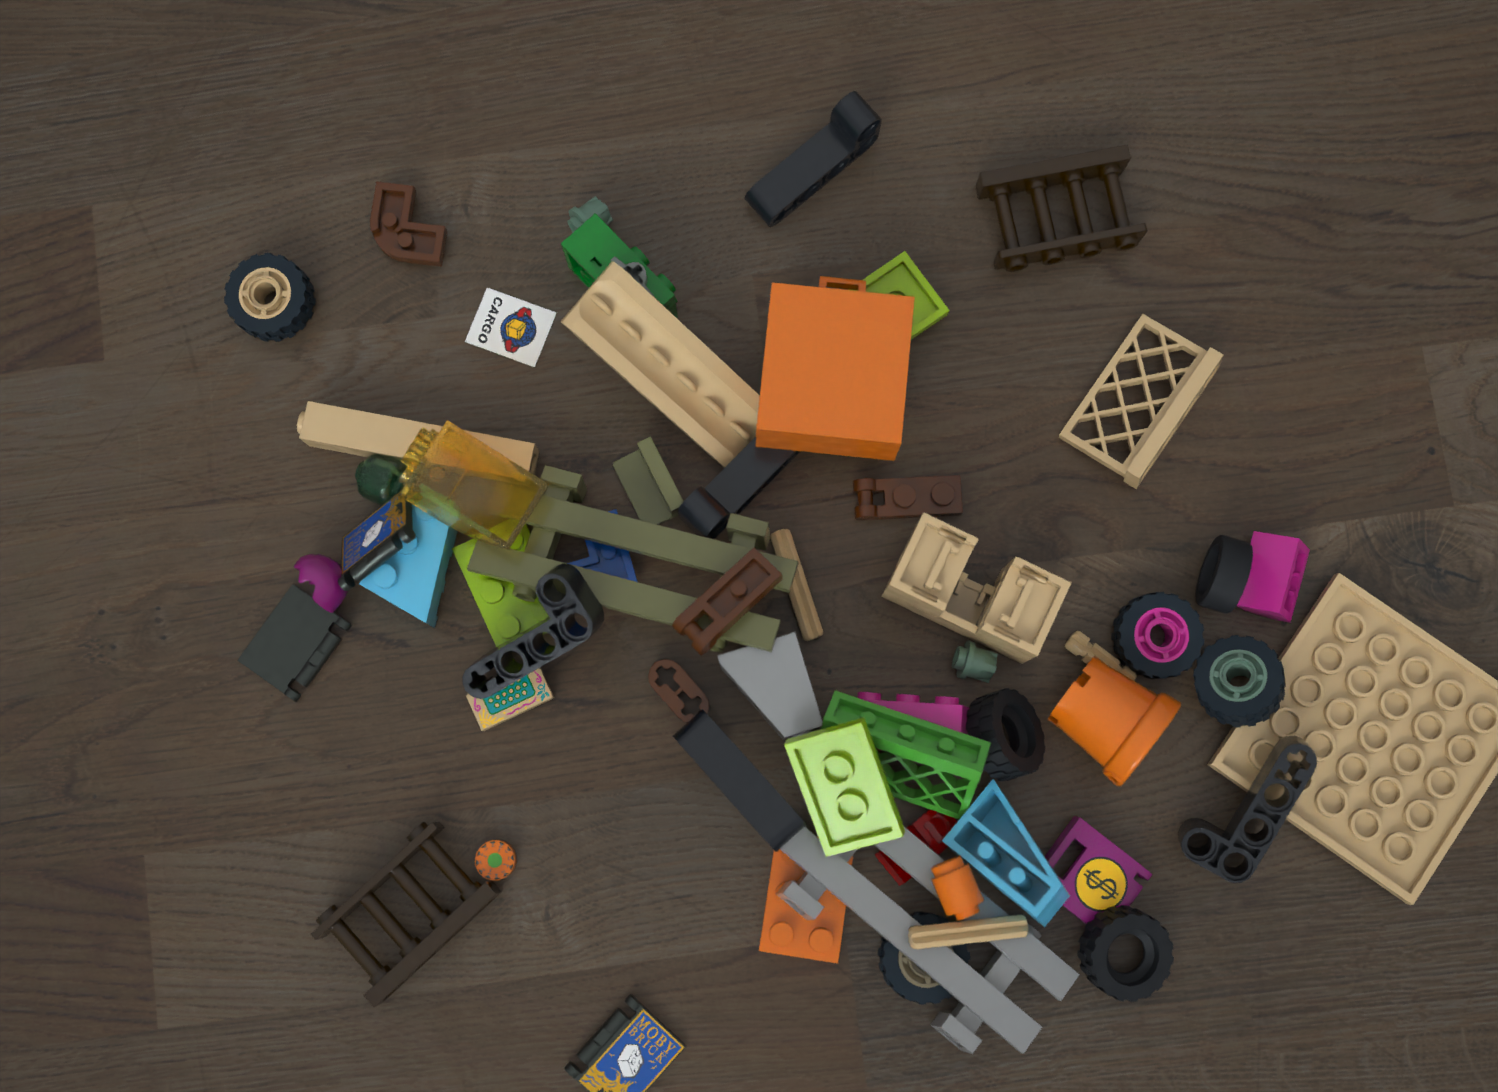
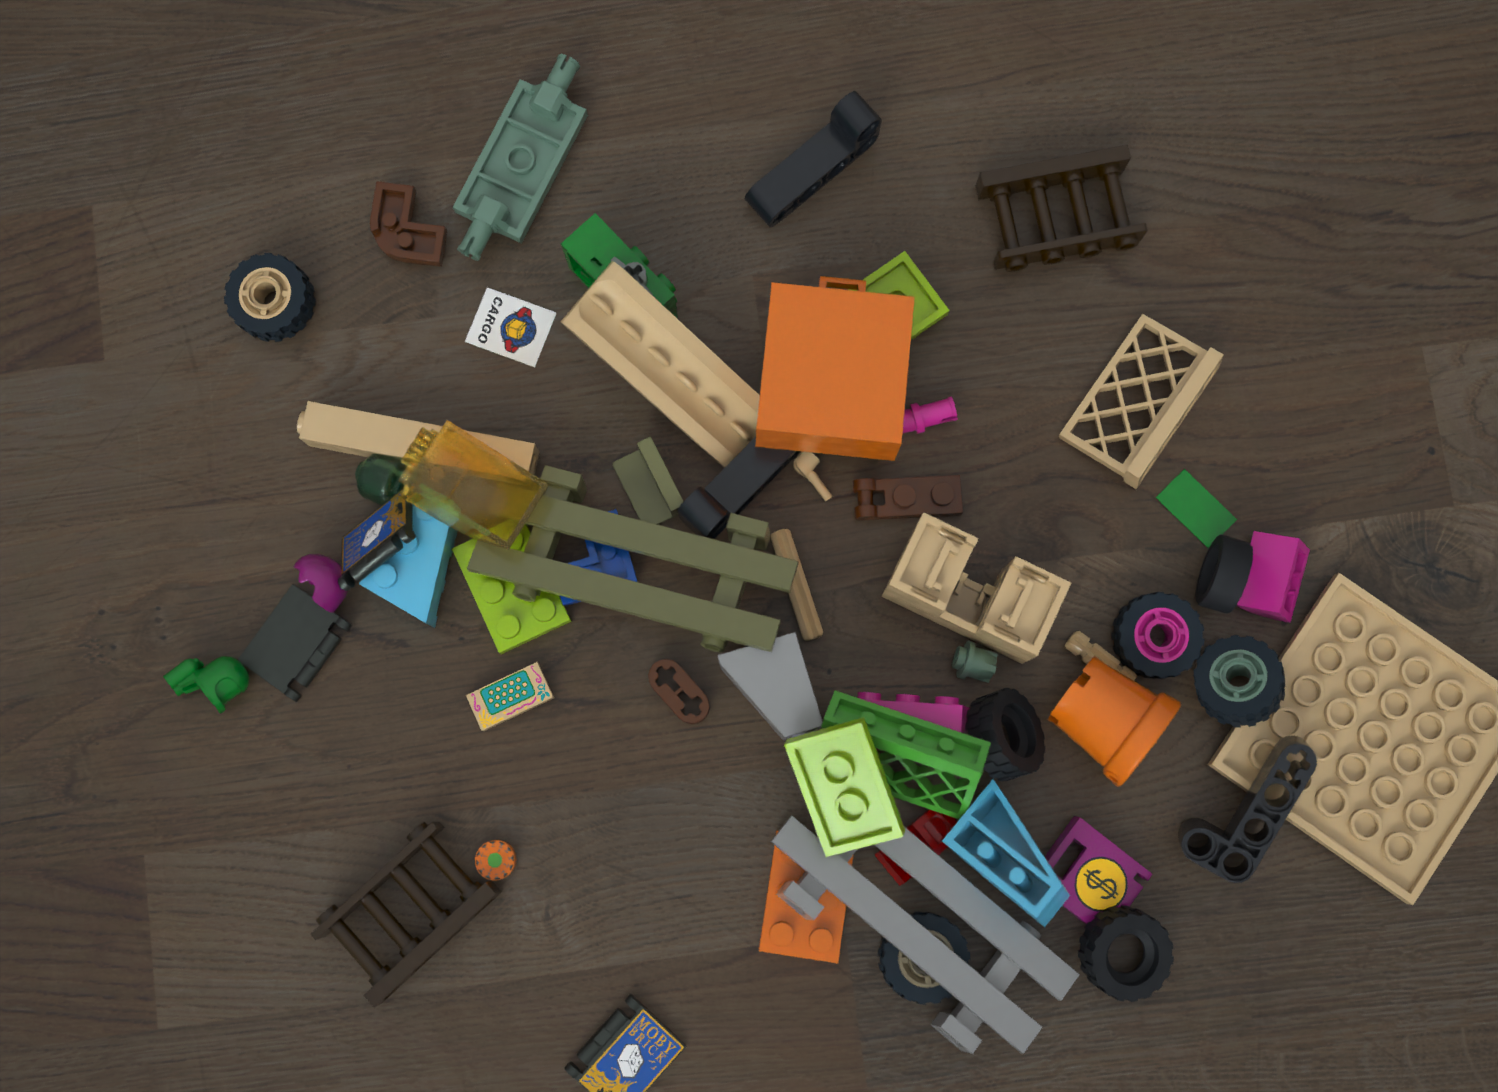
black beam [462,564,604,699] -> none
sand green hose [567,196,613,232] -> none
reddish brown plate [672,547,783,655] -> none
black beam [673,709,807,852] -> none
tan axle [908,915,1028,949] -> none
orange brick [931,855,984,921] -> none
none -> green piece [163,656,250,714]
none -> sand green plate [452,54,588,261]
none -> tan hand [793,452,833,502]
none -> dark pink pin [902,396,958,434]
none -> green sticker [1156,469,1237,549]

